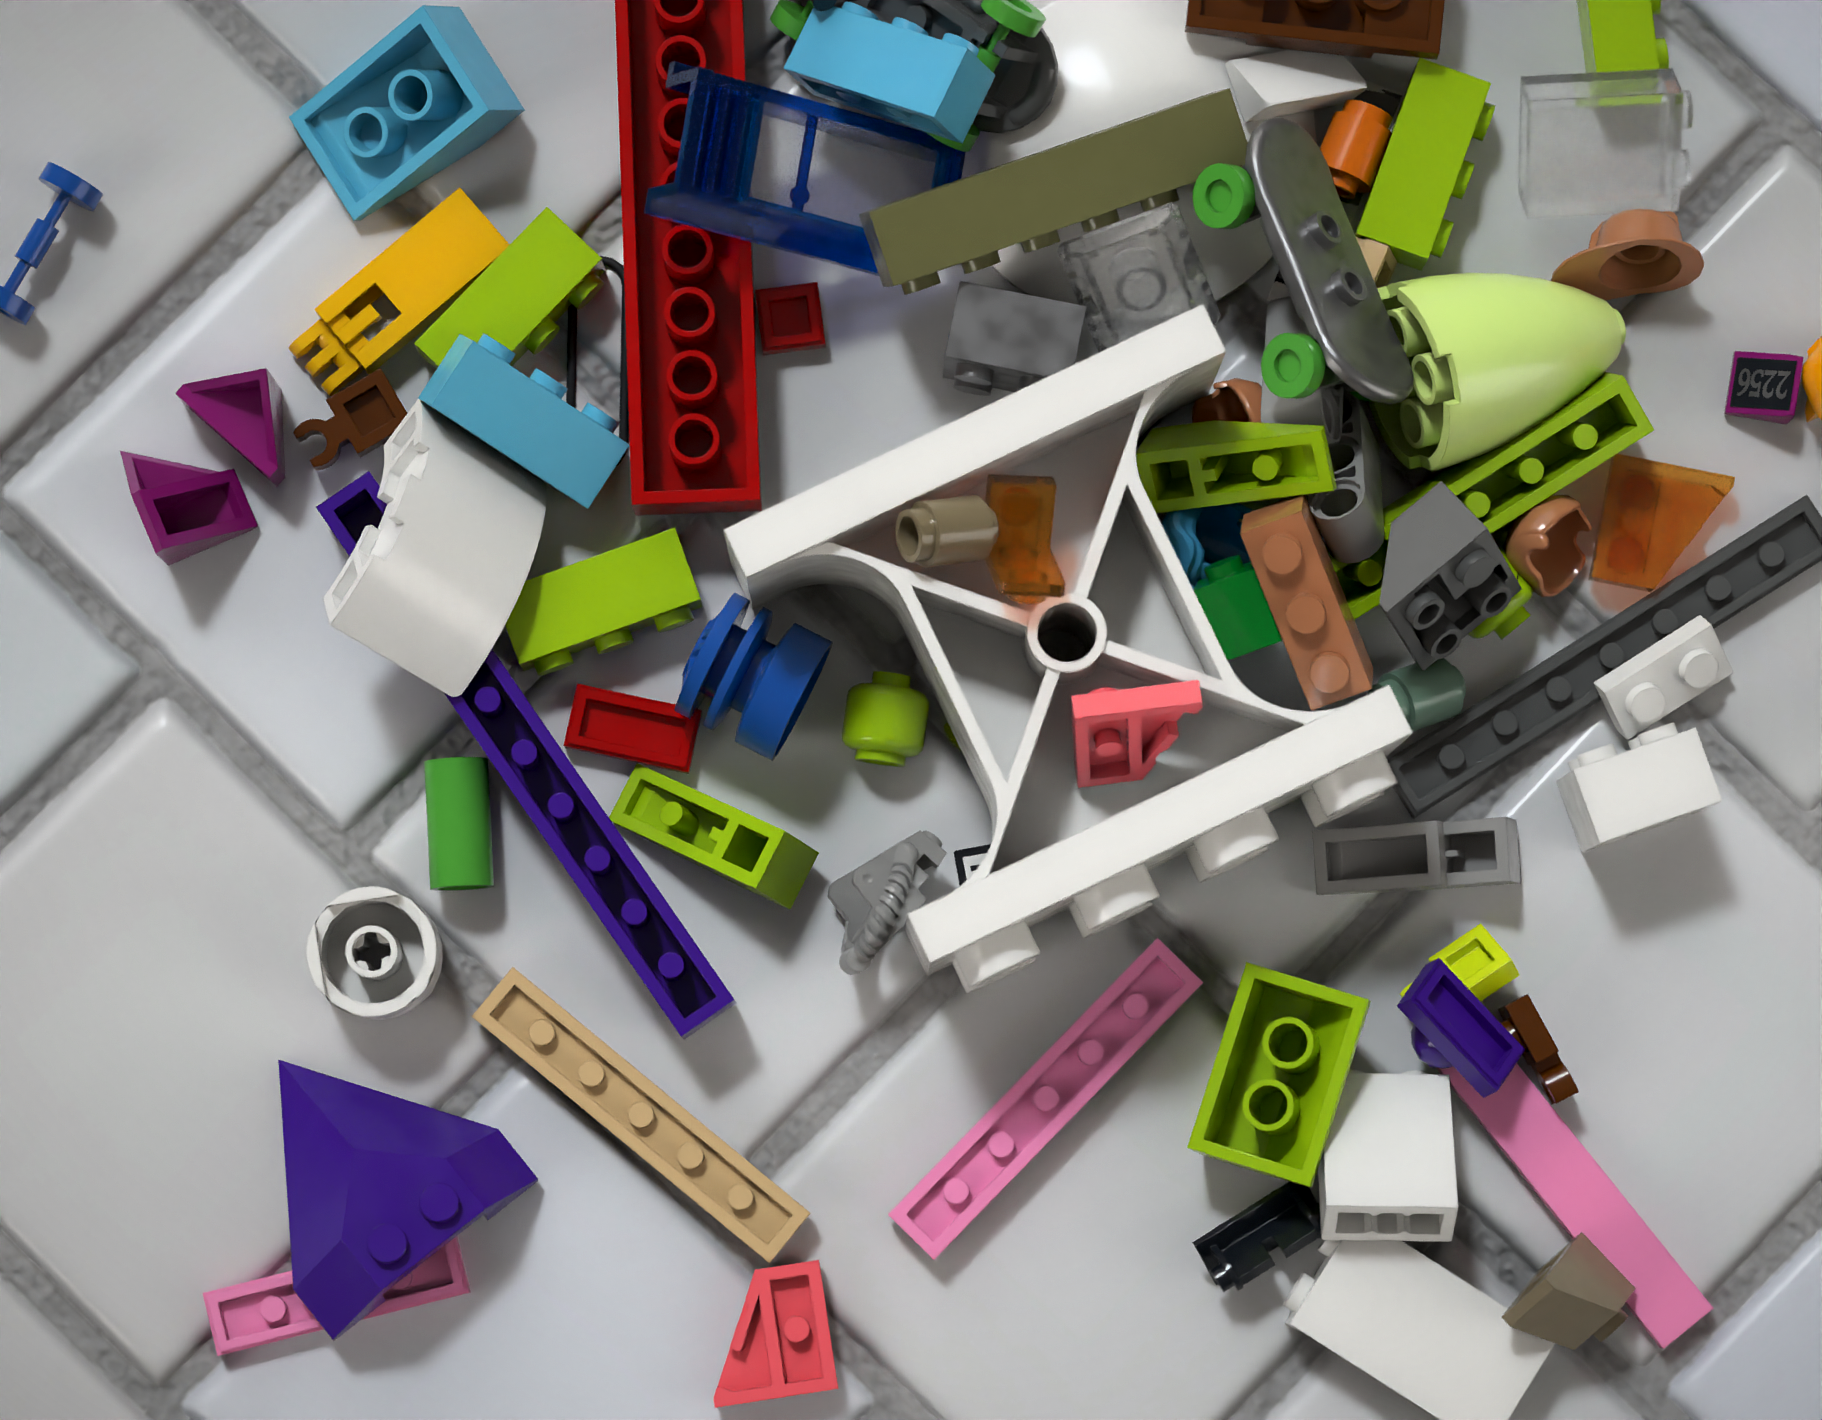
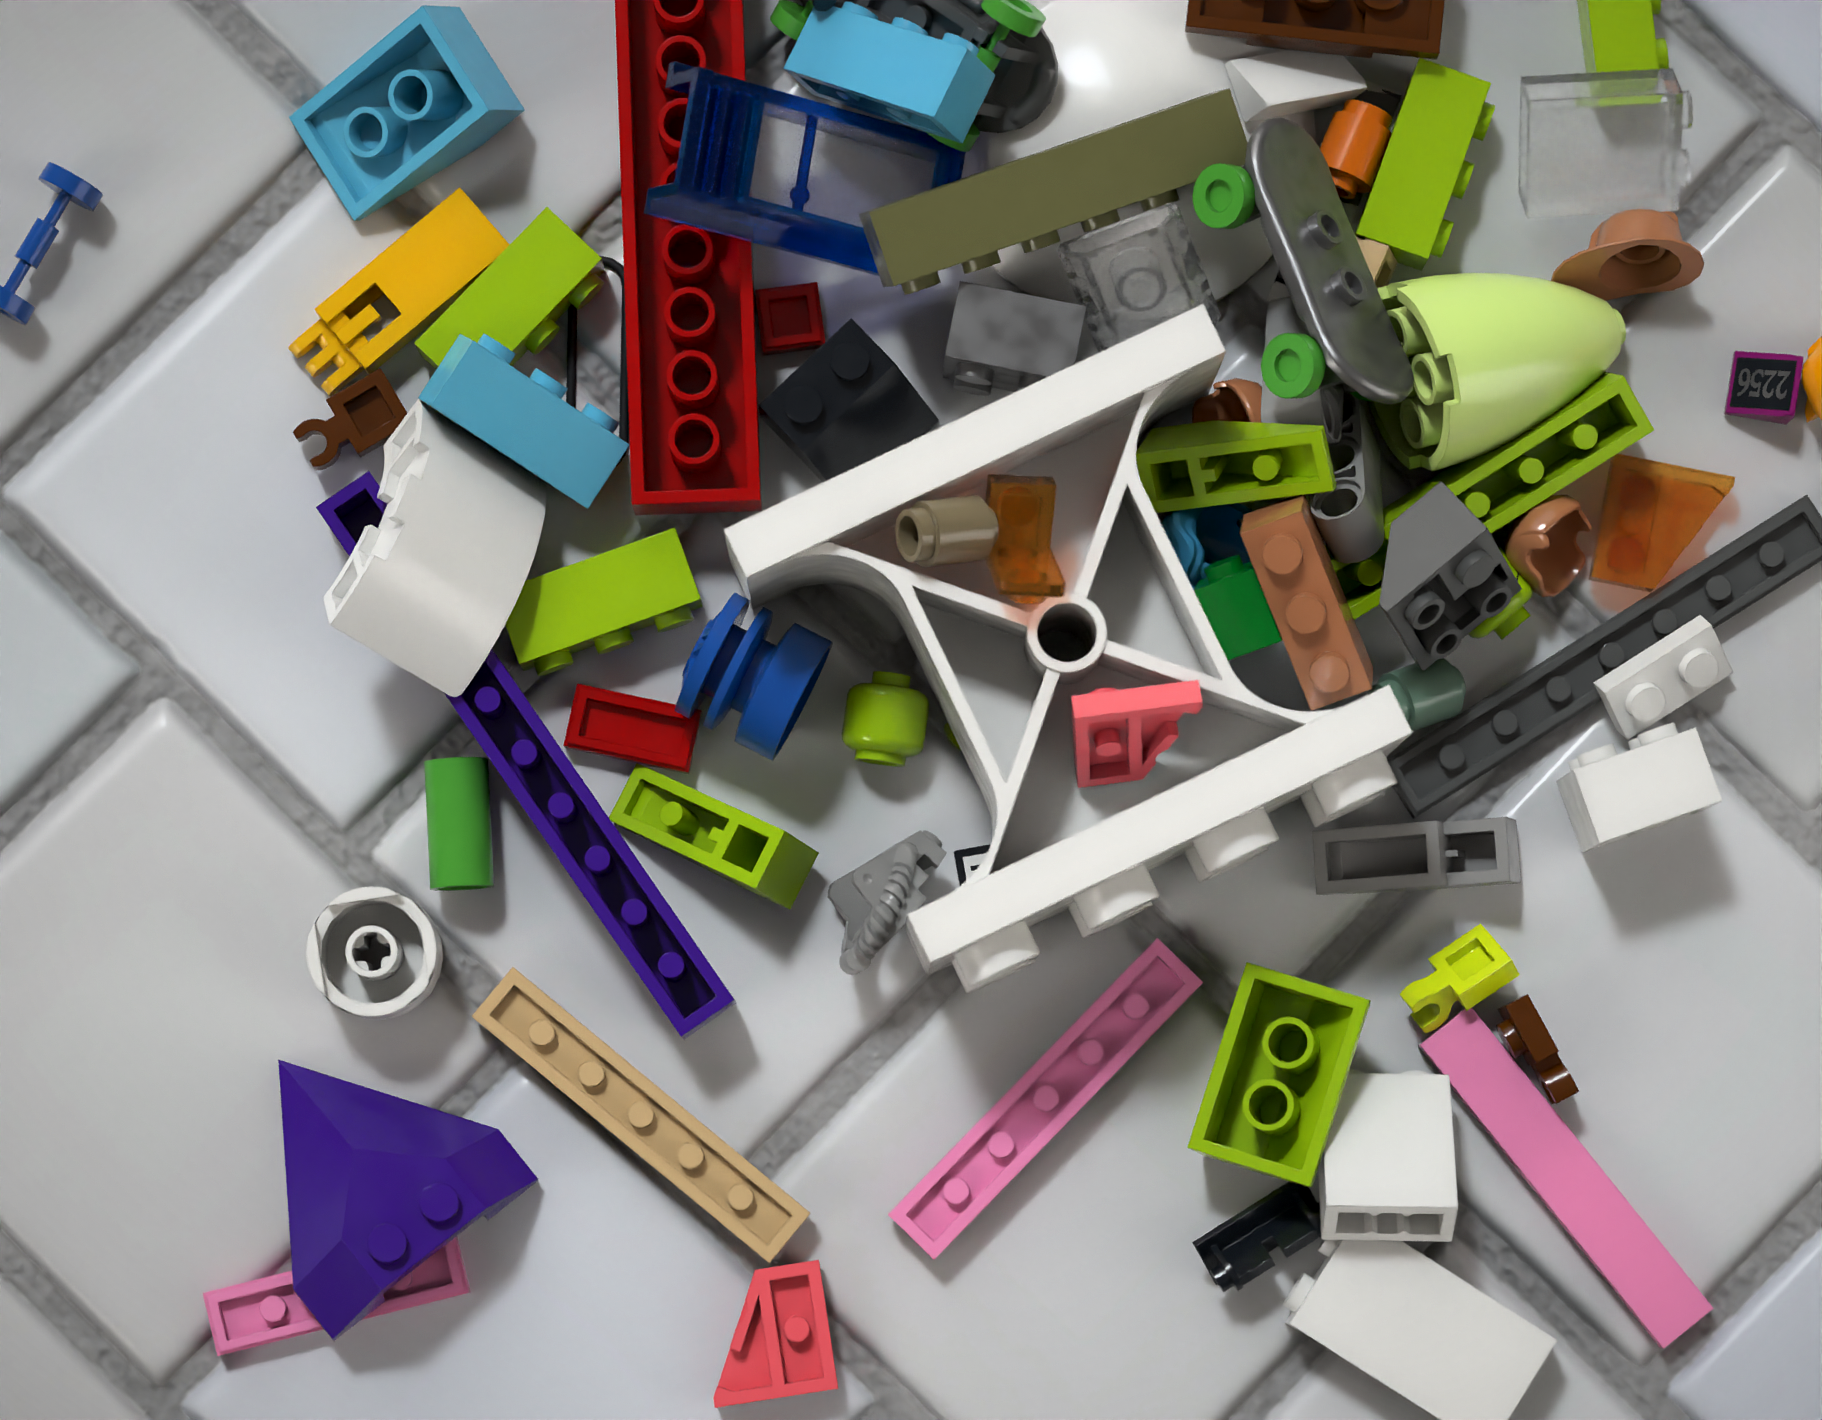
magenta slope [120,451,258,566] -> none
magenta slope [175,368,285,487] -> none
dark purple tile [1397,958,1525,1098] -> none
dark tan slope [1501,1232,1636,1350] -> none
none -> black slope [759,318,939,482]

